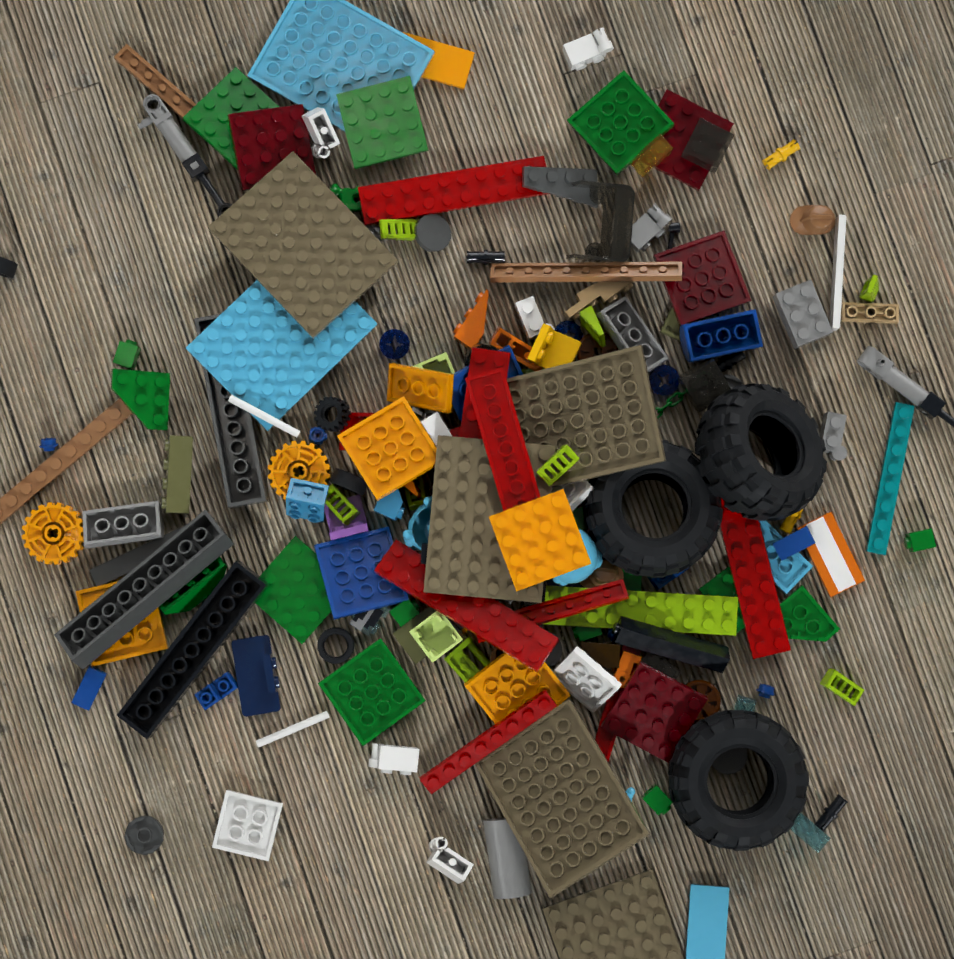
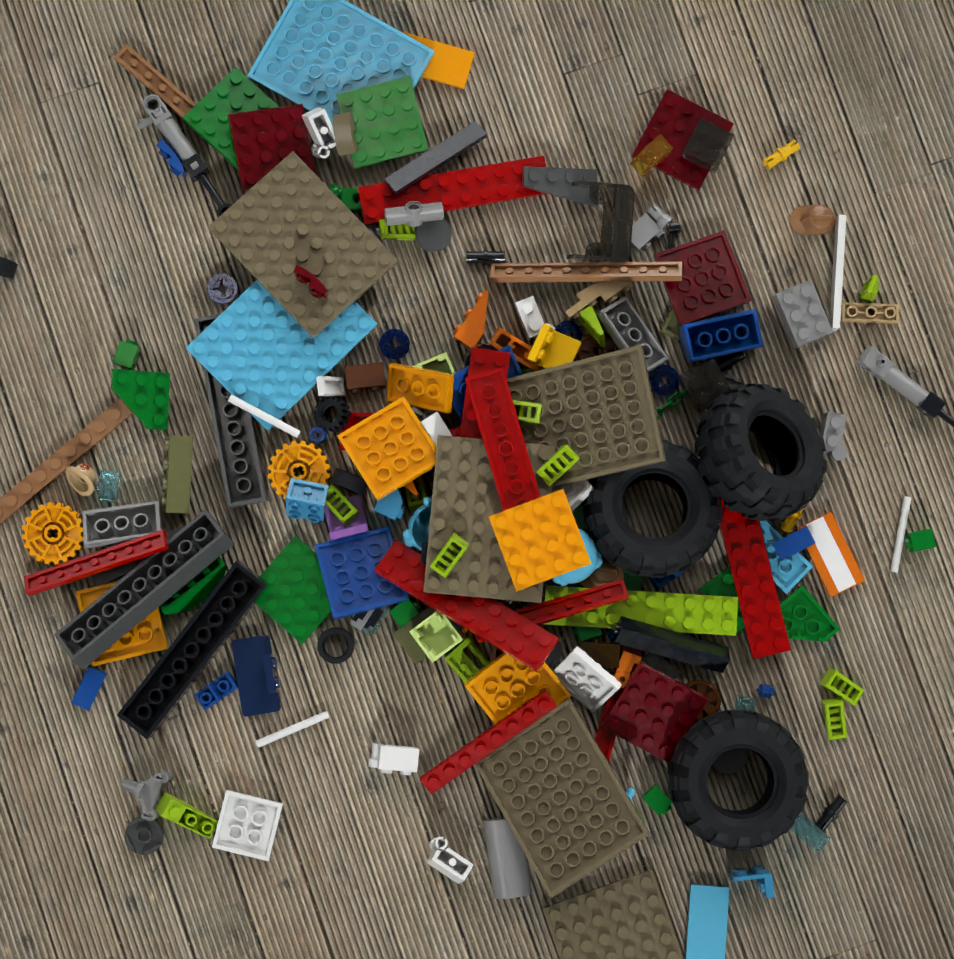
blue plate [39,438,58,451] -> none
green plate [318,638,426,746] -> none
white hinge [563,27,614,71] -> none
green plate [567,70,674,175] -> none
teal plate [865,402,915,556] -> none
none -> red plate [24,529,169,596]
none -> tan hat [66,464,96,496]
none -> clear light blue bracket [97,470,121,502]
none -> light grey axle [121,771,173,821]
none -> lime slope [155,792,218,839]
none -> blue slope [157,140,187,178]
none -> clear blue gear [207,273,238,304]
none -> dark red slope [294,265,328,299]
none -> white tile [316,376,346,397]
none -> dark tan slope [333,112,359,156]
none -> reddish brown brick [345,362,386,394]
none -> tile [384,121,487,195]
none -> light grey piece [384,201,444,227]
none -> lime slope [429,533,470,578]
none -> lime slope [513,400,542,424]
none -> dark azure bracket [728,866,774,898]
none -> lime slope [821,697,847,741]
none -> white bar [890,496,911,573]

